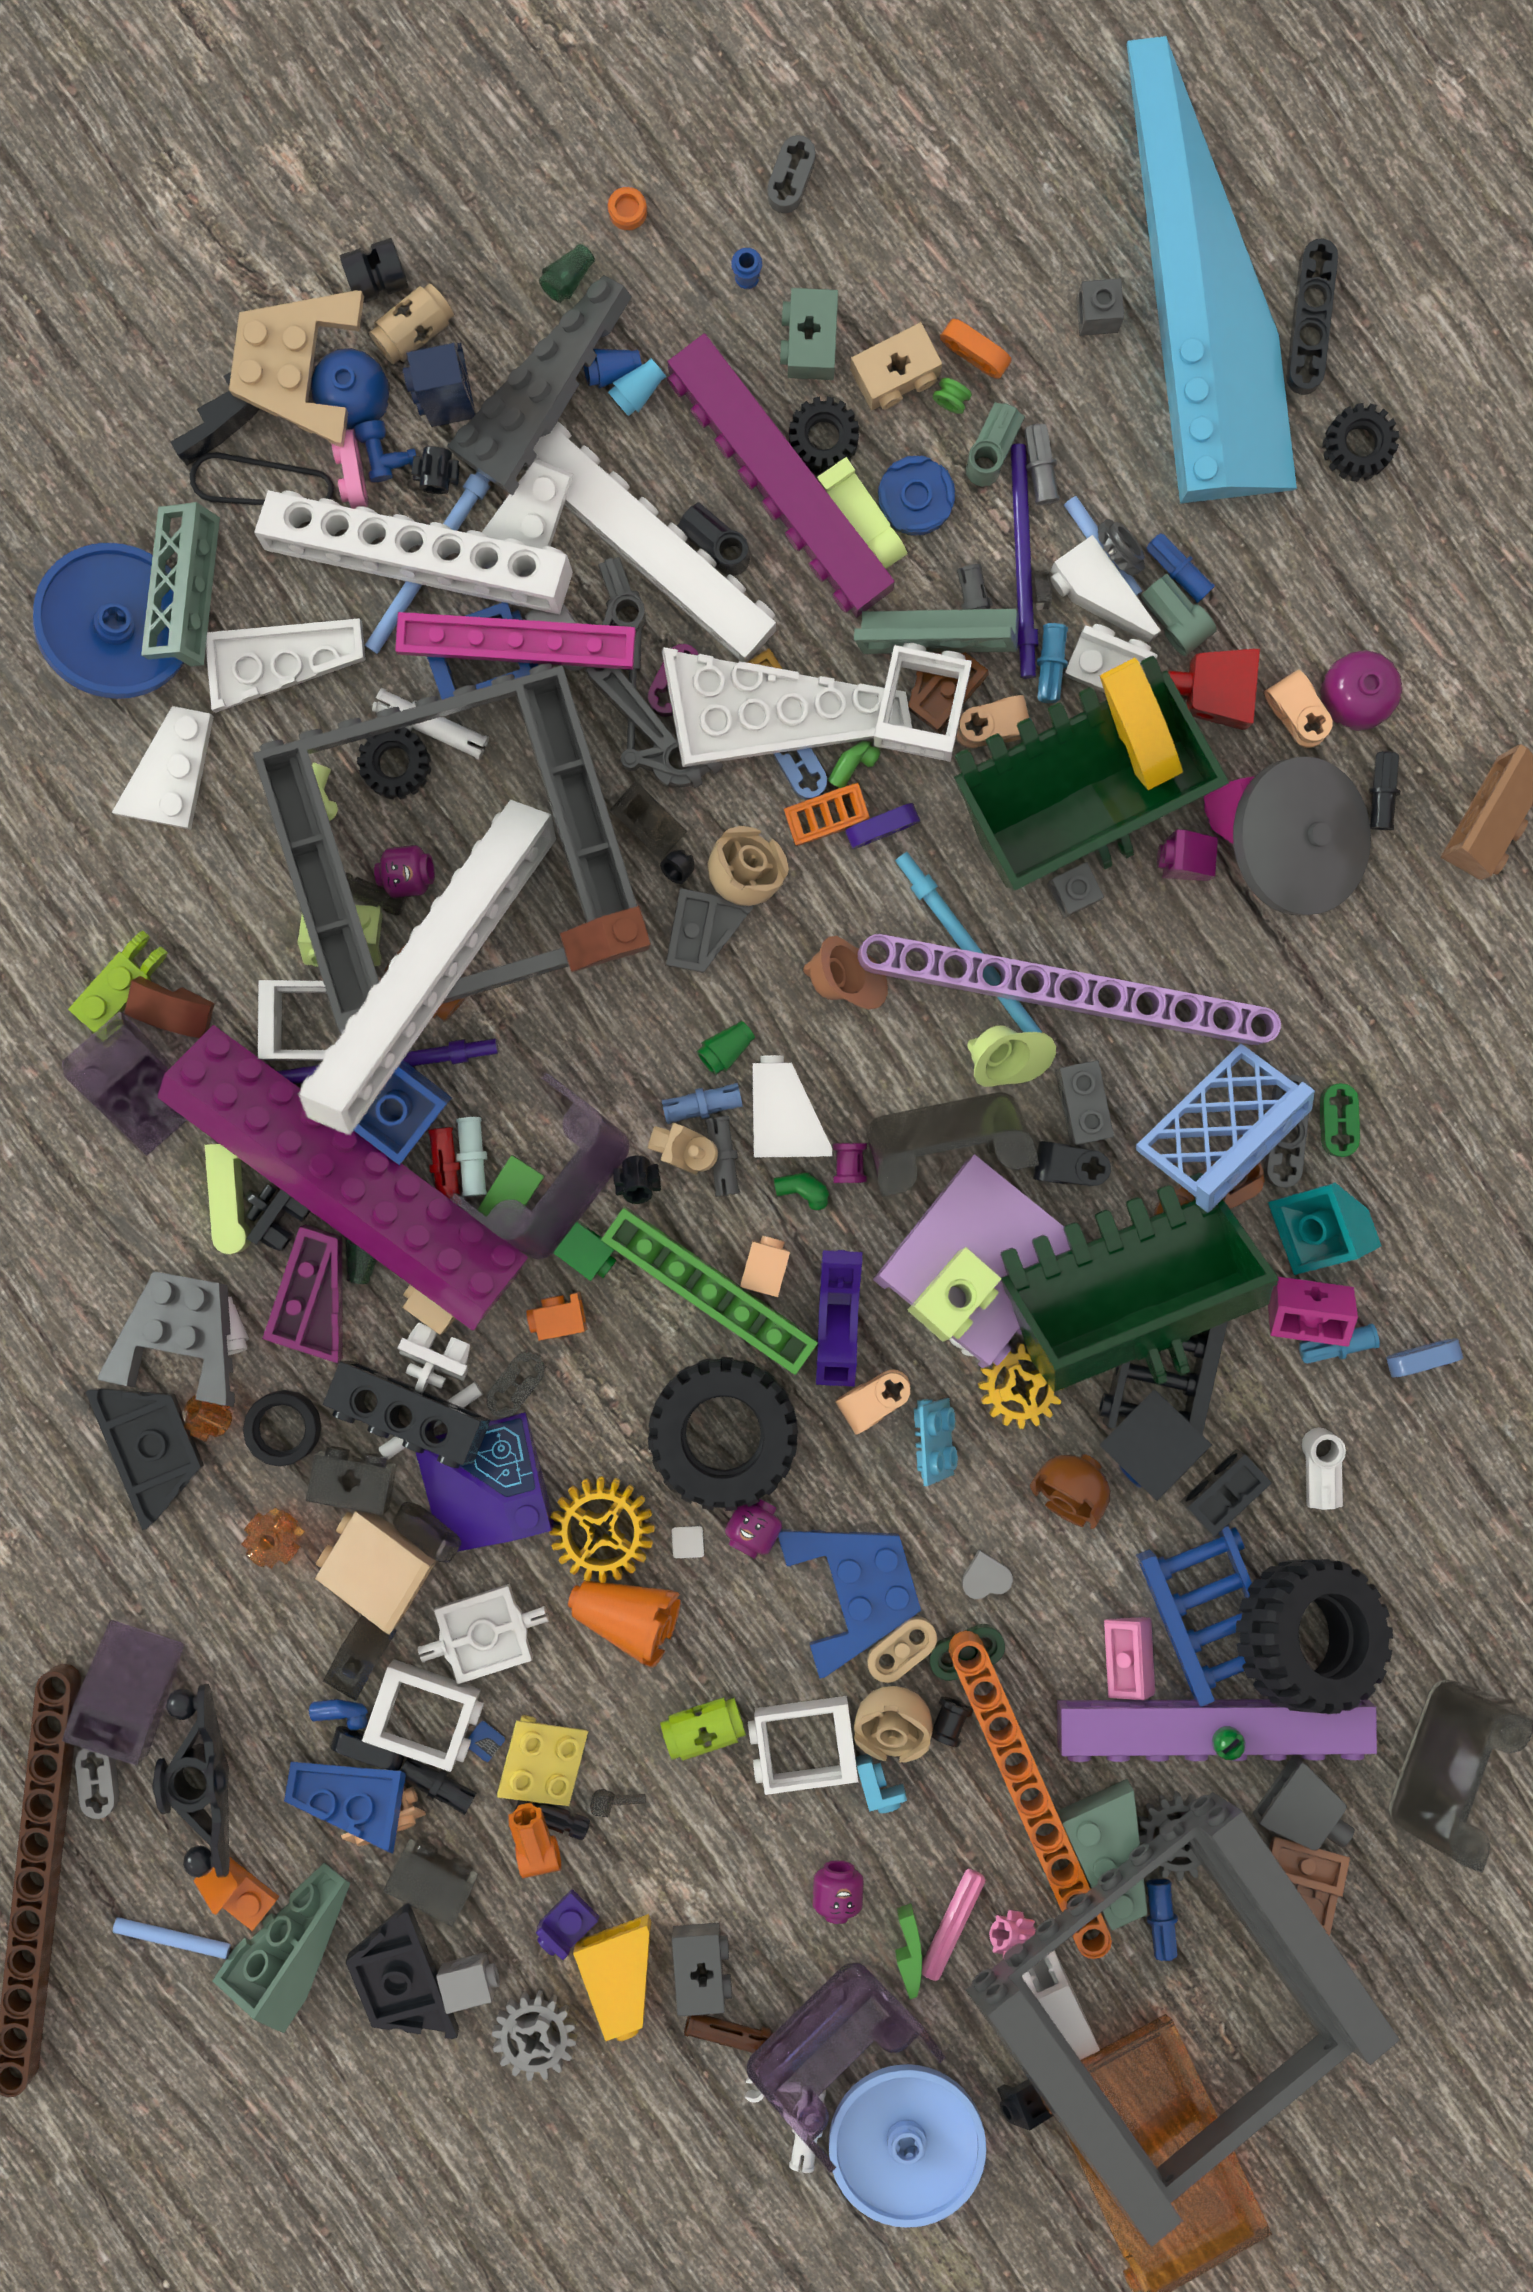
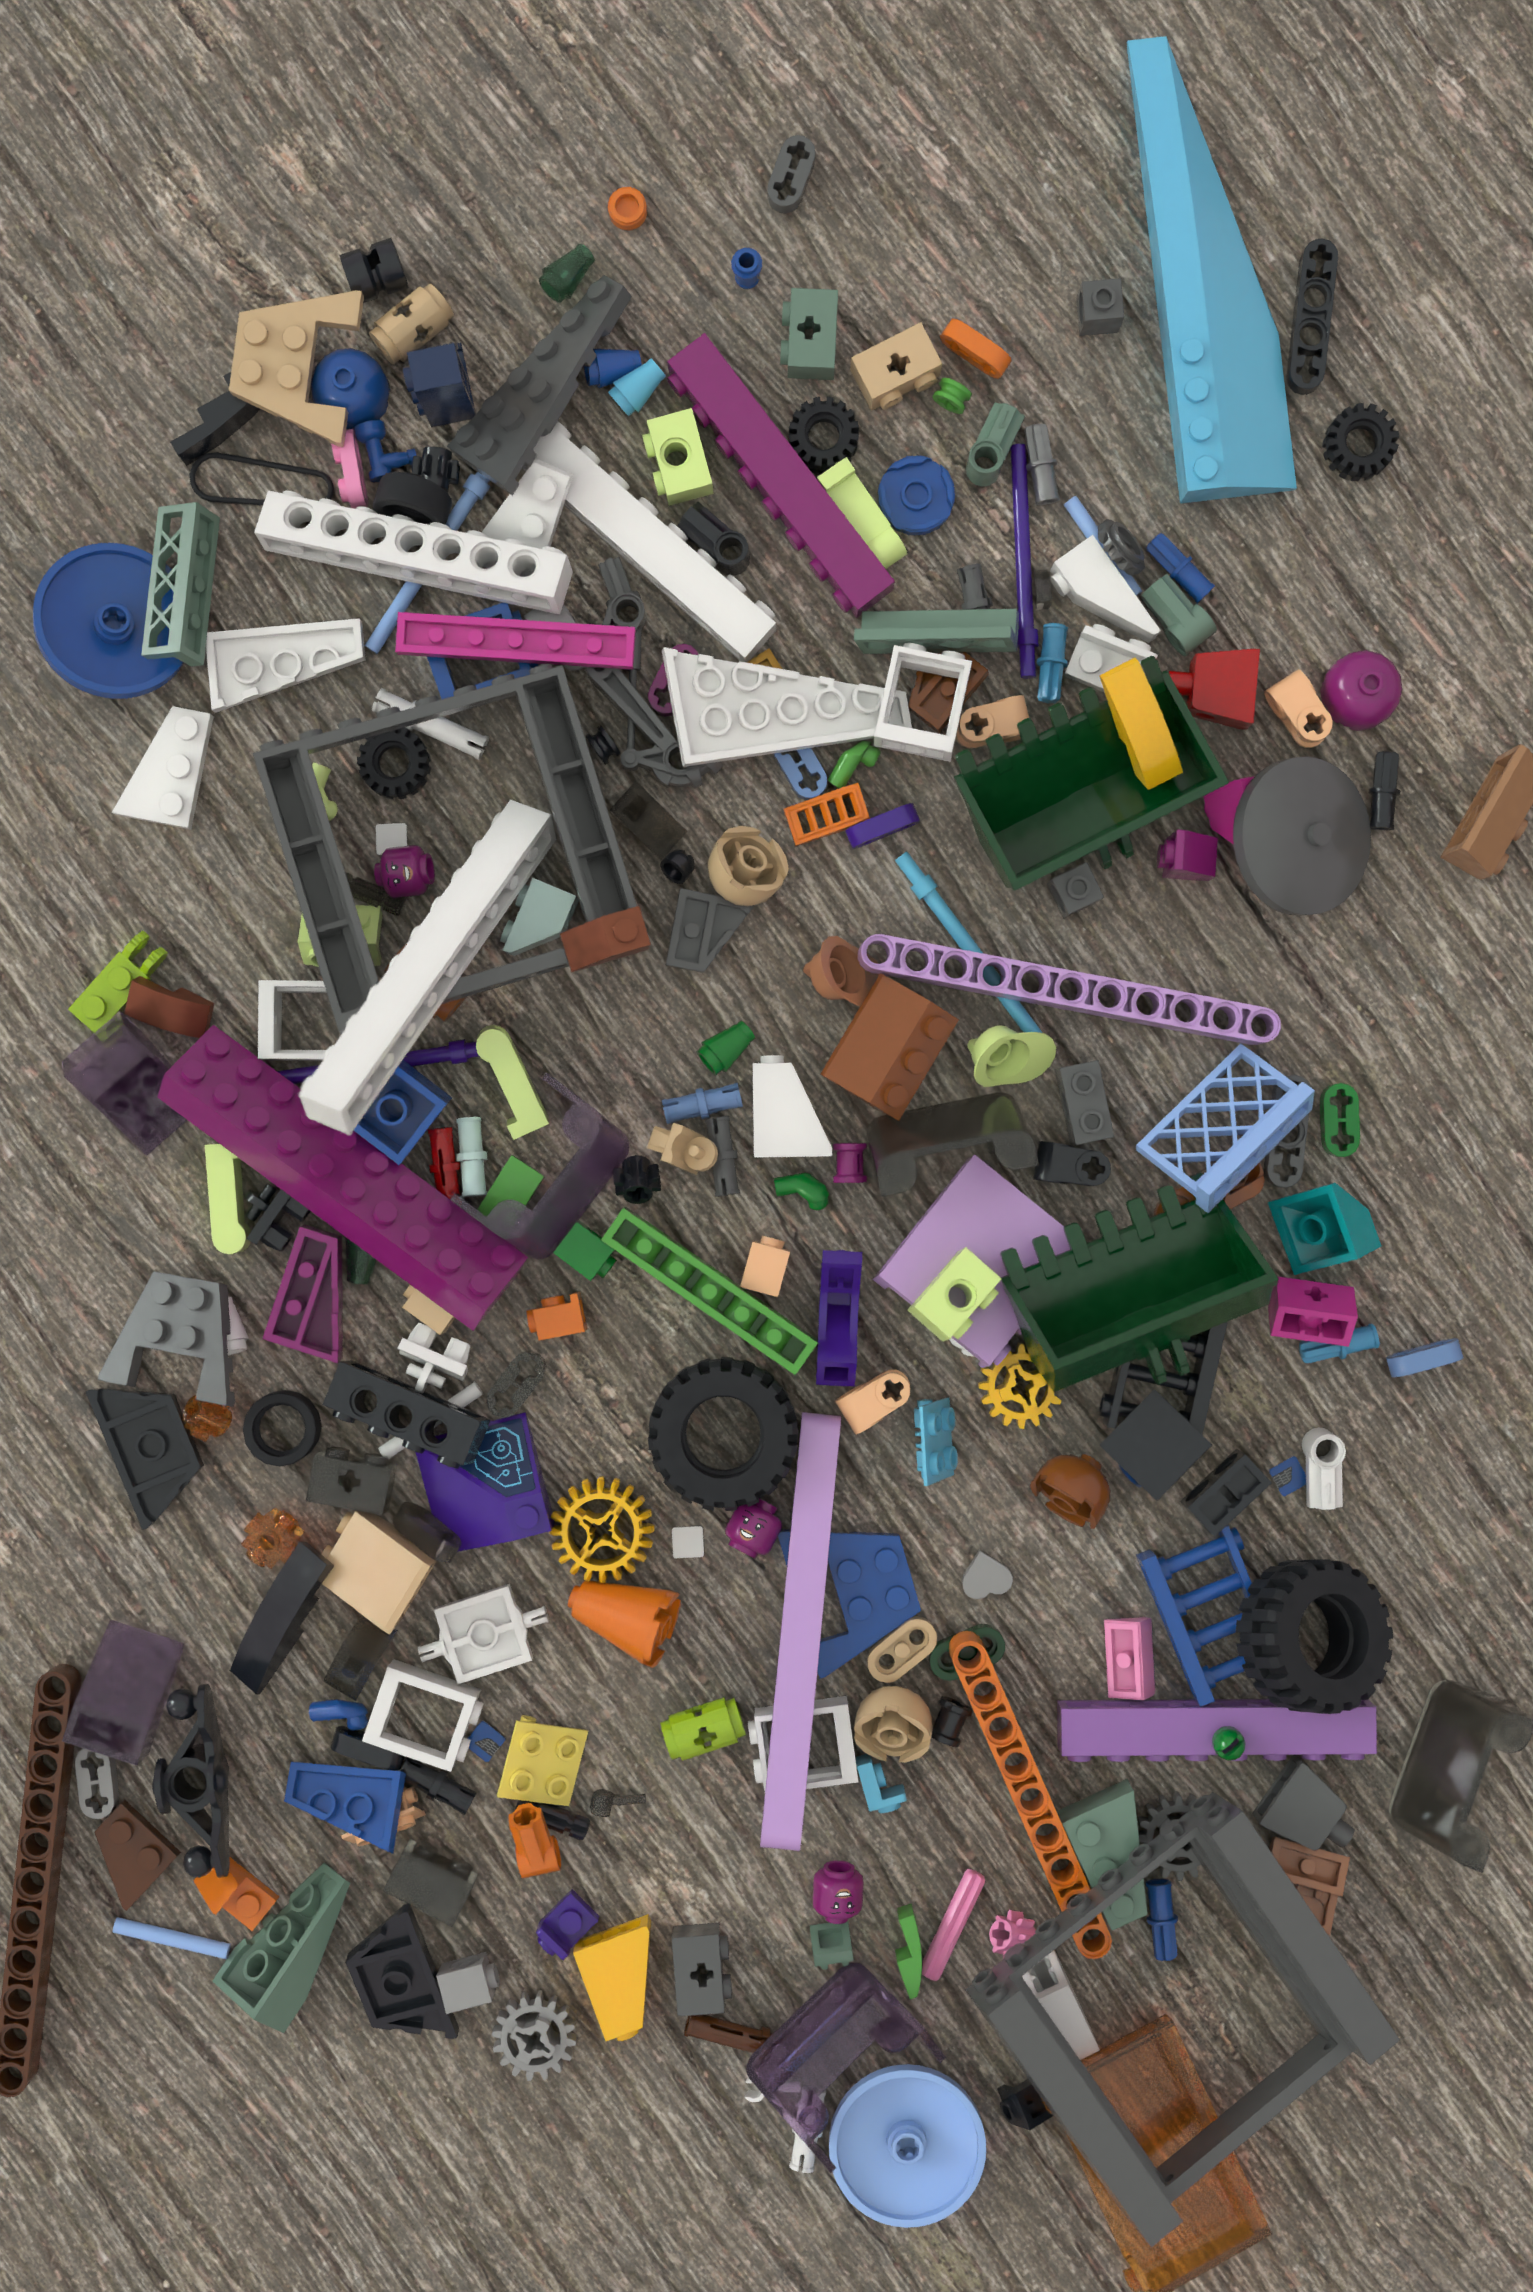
none -> reddish brown wing [94,1800,181,1911]
none -> black slope [230,1542,334,1694]
none -> black tyre [373,472,452,525]
none -> white sticker [376,823,407,855]
none -> yellowish green leg [476,1025,549,1140]
none -> light aqua slope [500,878,579,956]
none -> black bush [585,725,621,765]
none -> yellowish green brick [642,408,713,506]
none -> lavender beam [760,1412,841,1851]
none -> sand green tile [810,1921,854,1970]
none -> dark orange slope [820,973,959,1121]
none -> blue sticker [1269,1456,1306,1496]

